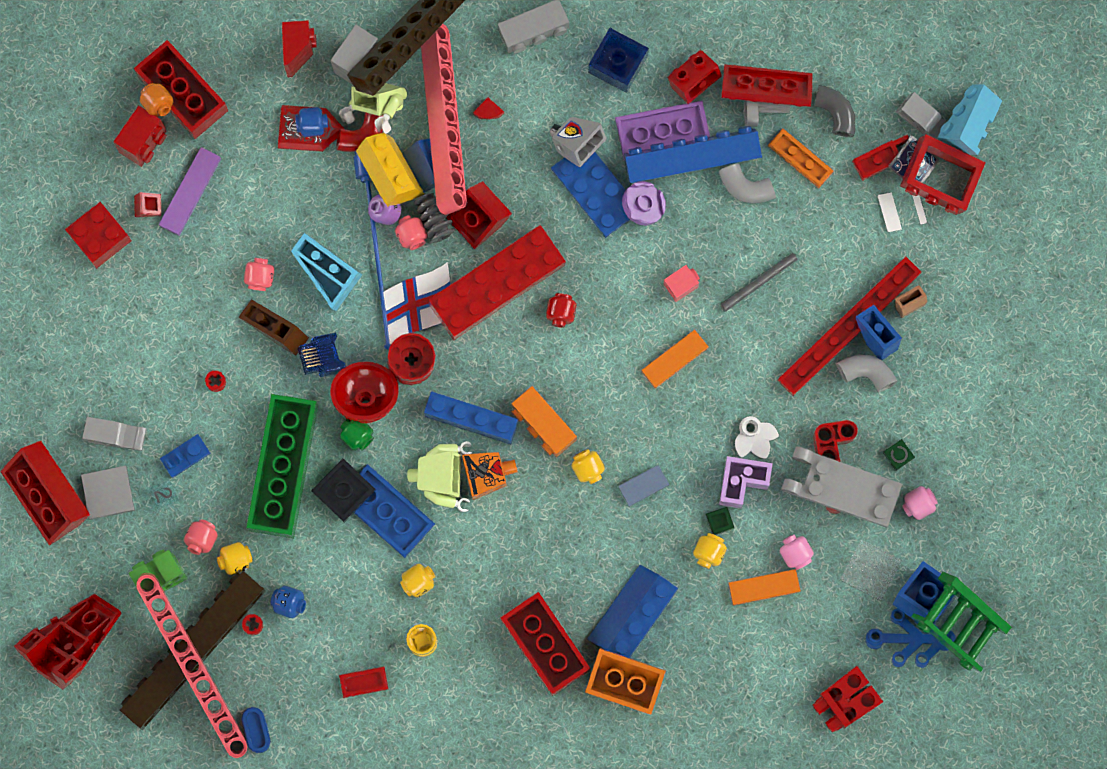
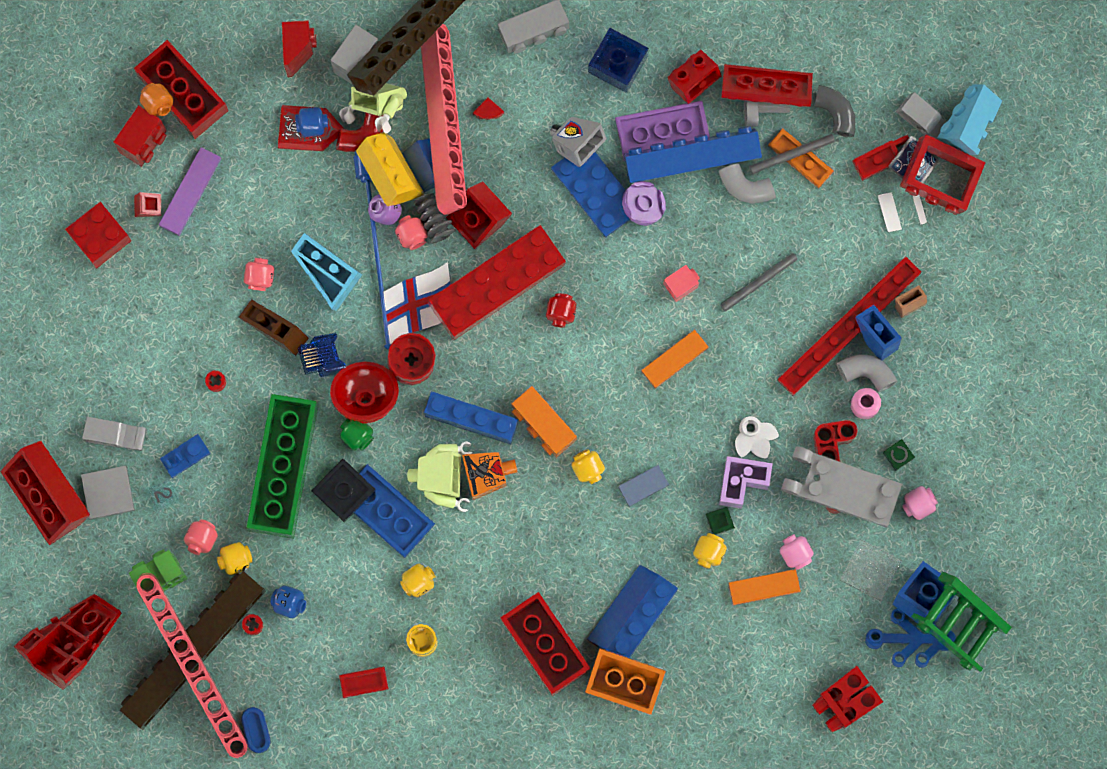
none -> flat silver bar [749,134,835,175]
none -> bright pink head [850,388,881,419]

